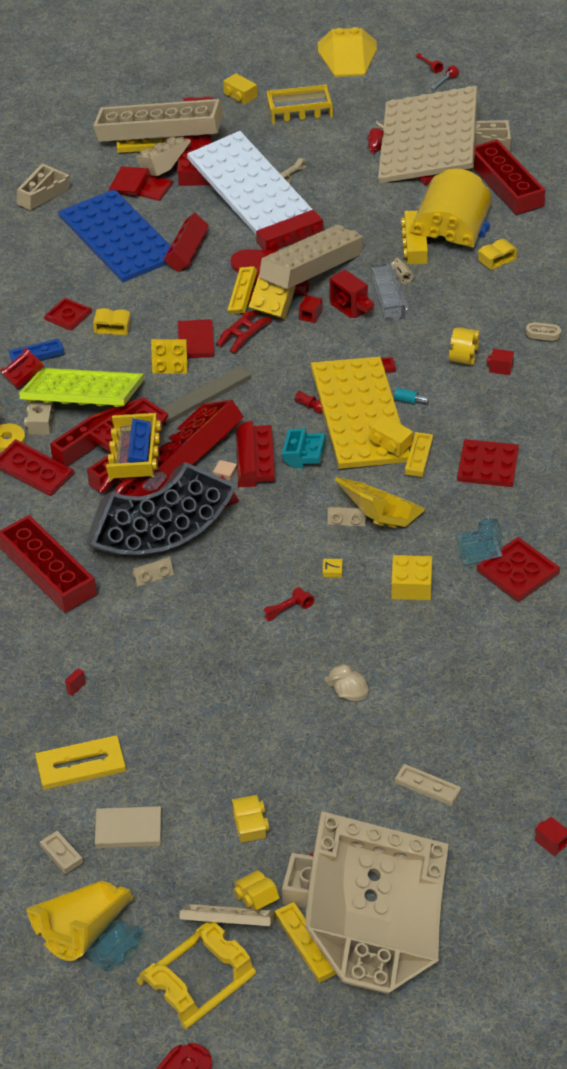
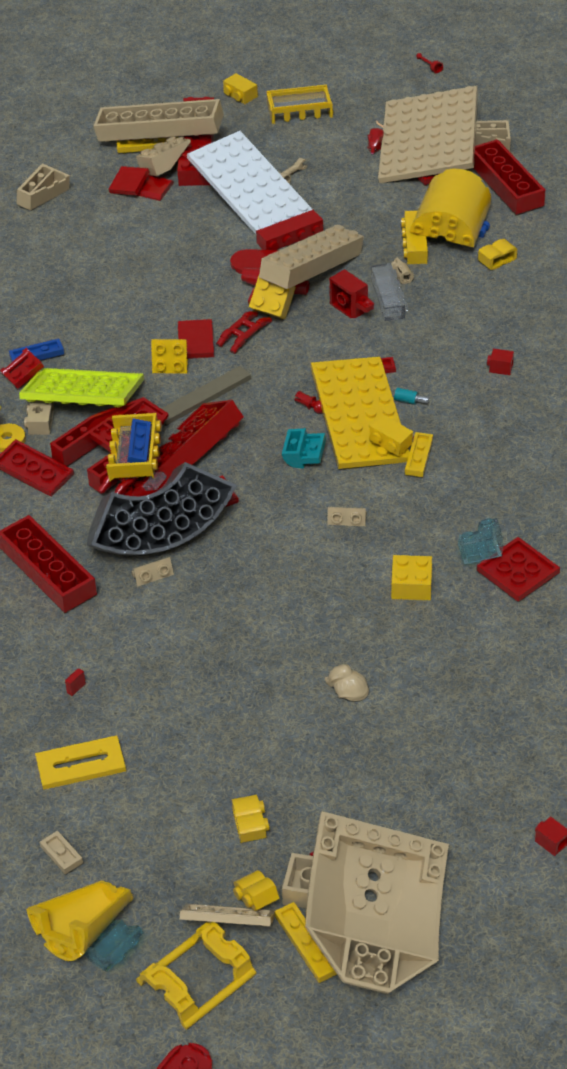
red tile [44,297,92,331] -> none
blue plate [58,190,171,283] -> none
yellow brick [93,308,131,335] -> none
tan tile [95,806,161,848] -> none
red brick [163,212,209,272] -> none
light nougat tile [213,460,237,481] -> none
yellow plate [227,266,257,314] -> none
red brick [236,421,275,488] -> none
red brick [263,587,315,621] -> none
red brick [299,295,323,324] -> none
yellow wedge [317,27,377,77] -> none
yellow tile [323,559,343,578] -> none
yellow wedge [335,477,425,528] -> none
tan tile [395,764,462,806] -> none
hinge [431,65,459,91] -> none
yellow brick [449,327,480,365] -> none
red plate [457,439,519,487] -> none
tan plate [526,322,561,341] -> none

